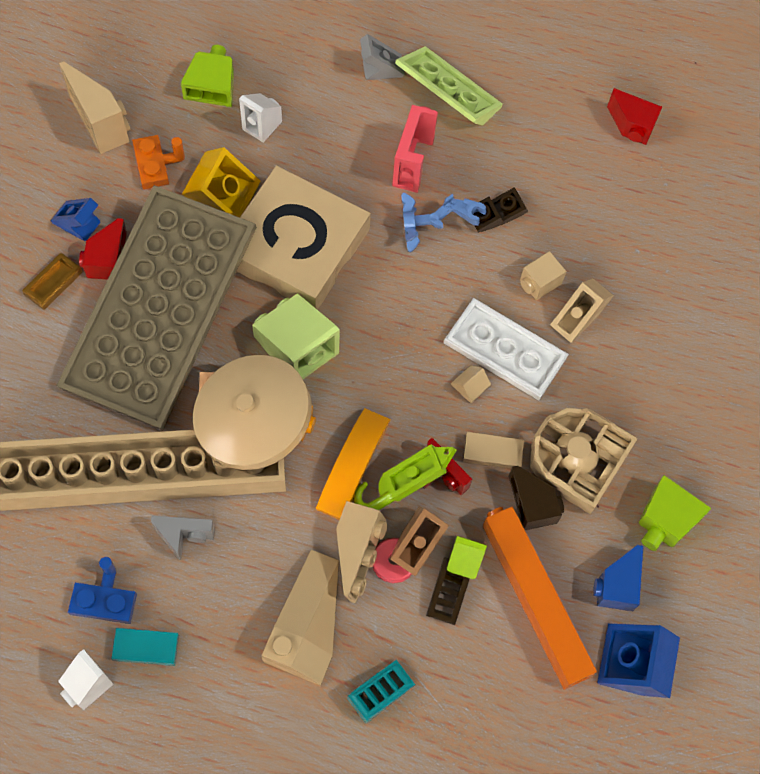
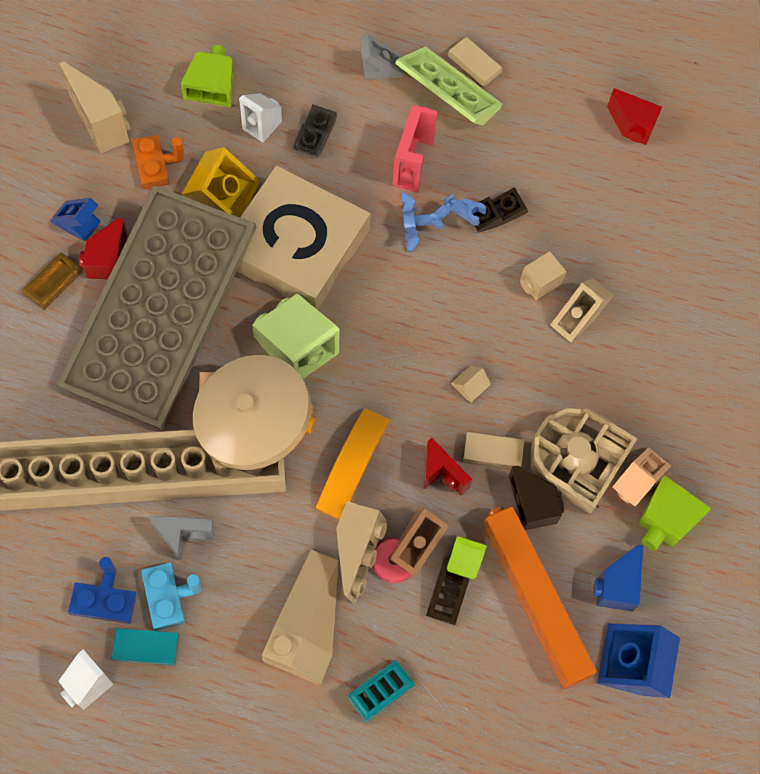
lime plate [354,444,457,510] -> none
white tile [444,298,569,401] -> none
none -> medium azure plate [141,562,202,631]
none -> clear smoke slope [293,104,338,157]
none -> tan tile [448,37,502,87]
none -> light nougat slope [612,448,671,506]

